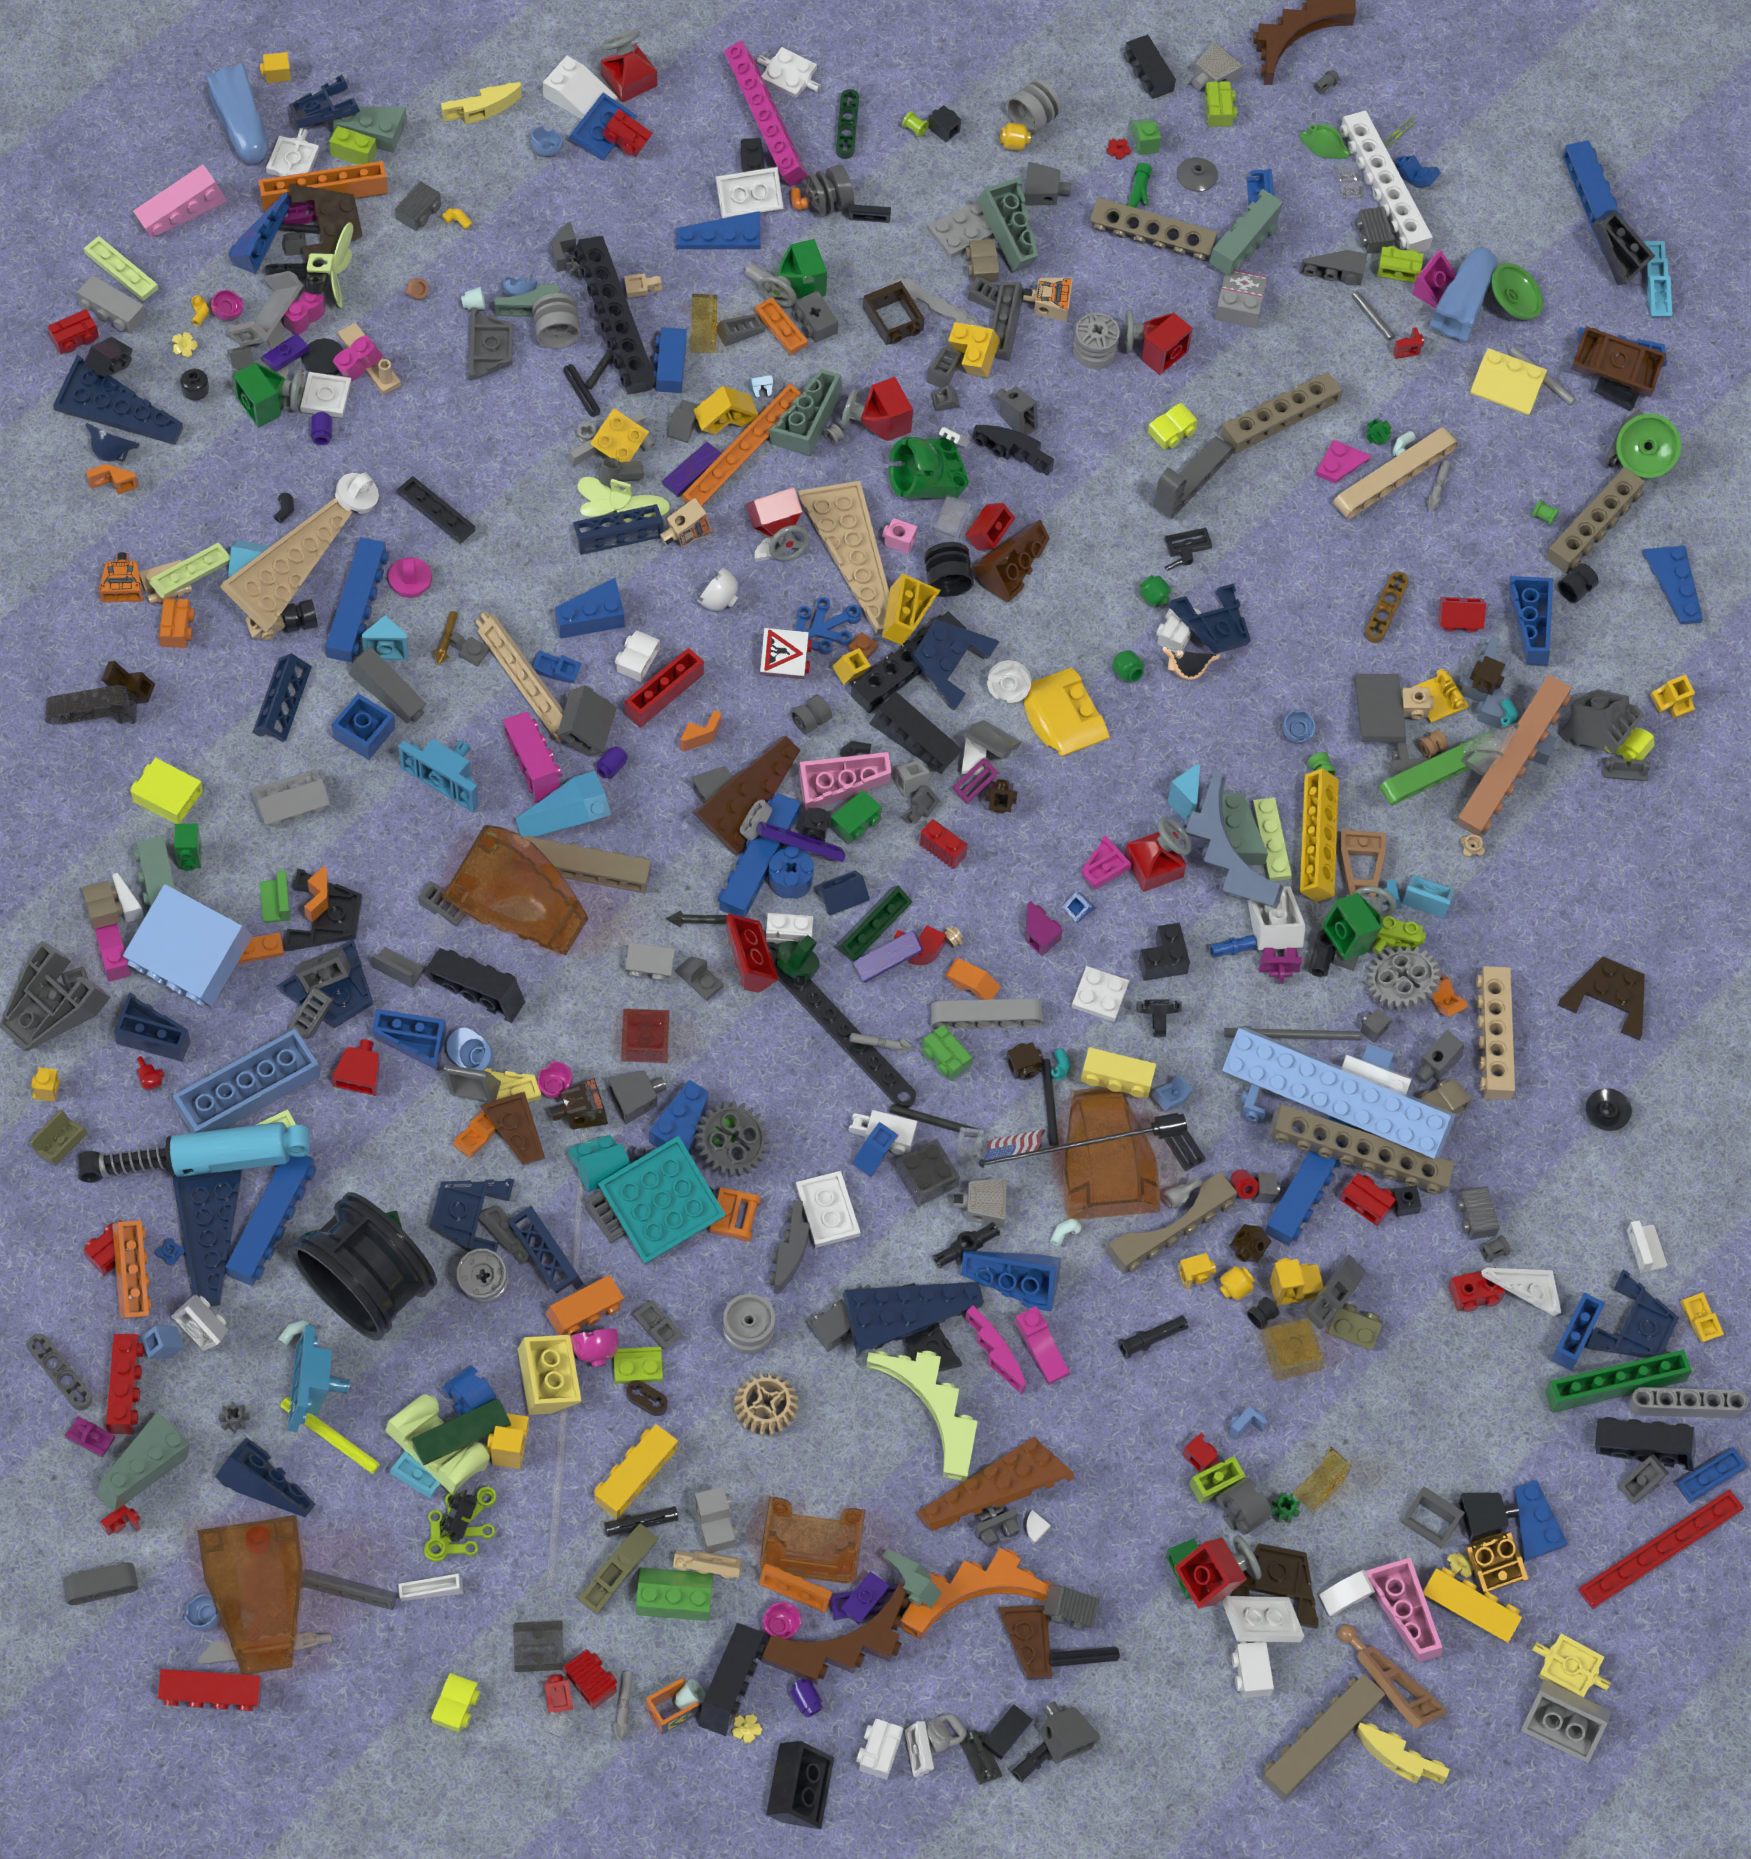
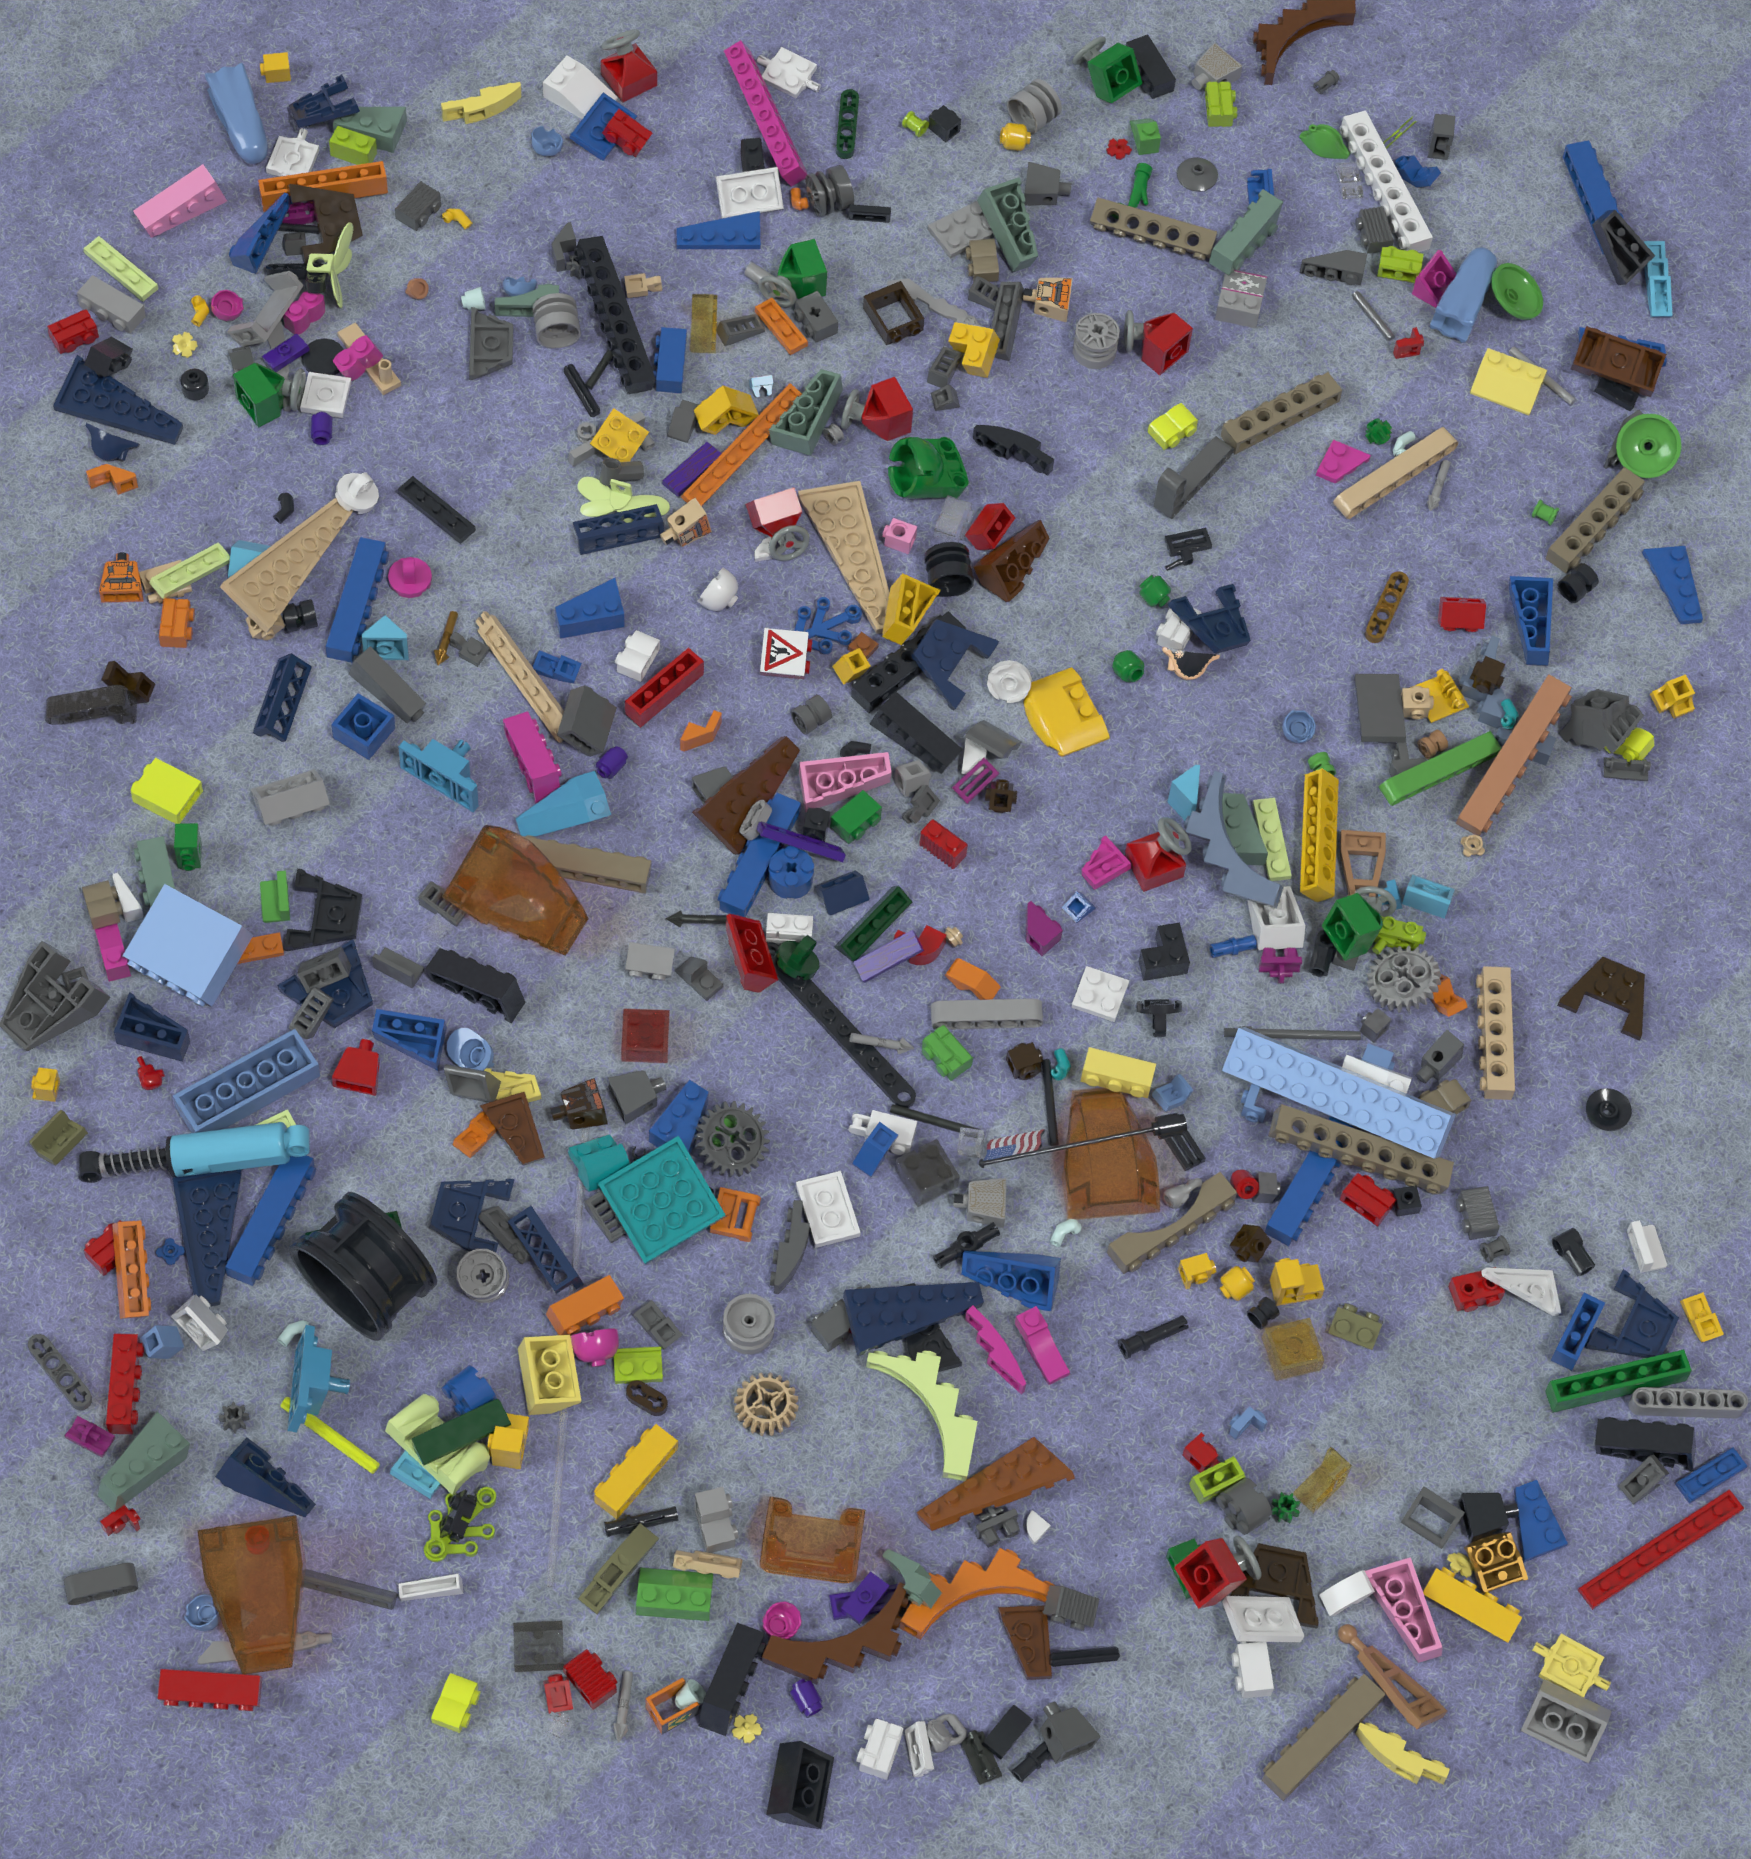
orange slope [304,866,328,922] -> none
dark pink hair [537,1061,573,1098] -> none
orange plate [759,1564,833,1613] -> none
white tile [939,427,970,448] -> none
dark grey torso [995,387,1038,435] -> none
dark grey slope [1303,1254,1366,1330] -> none
clear slope [1460,723,1519,776] -> none
none -> green piece [1072,36,1142,104]
none -> dark grey brick [1427,114,1455,160]
none -> black piece [1552,1228,1595,1277]

